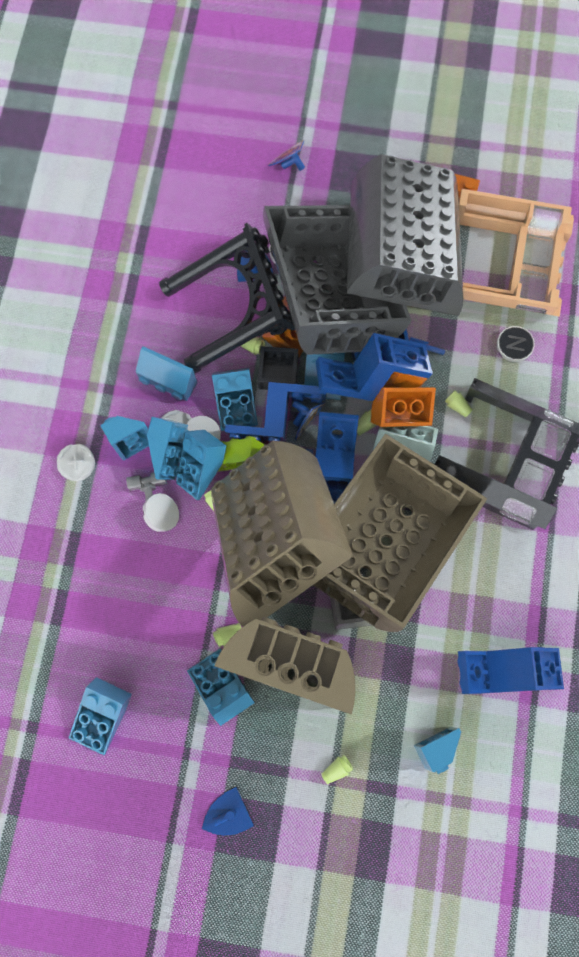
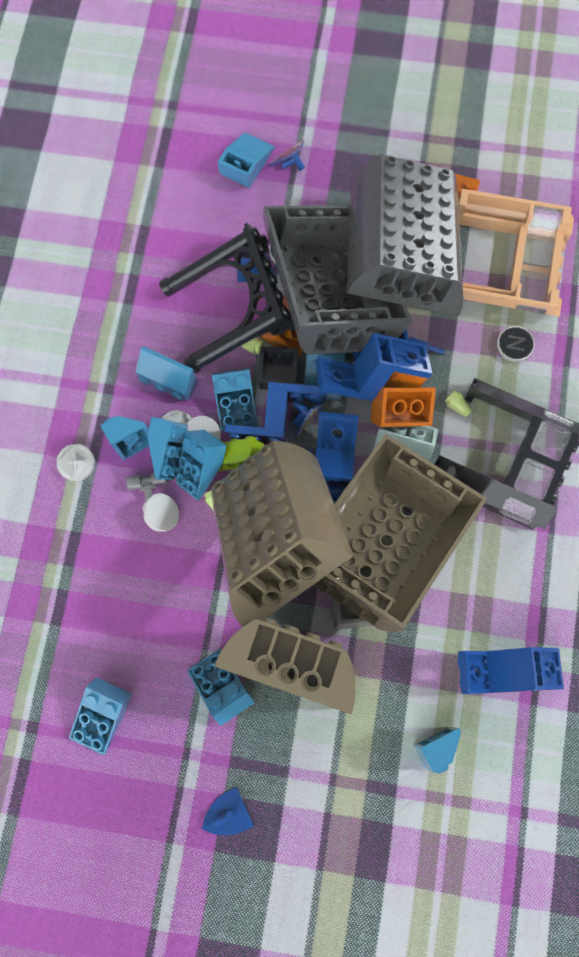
yellowish green cone [212,623,242,647] -> none
yellowish green cone [321,756,353,784] -> none
yellowish green cone [357,409,377,436] -> none
none -> dark azure slope [218,133,275,188]

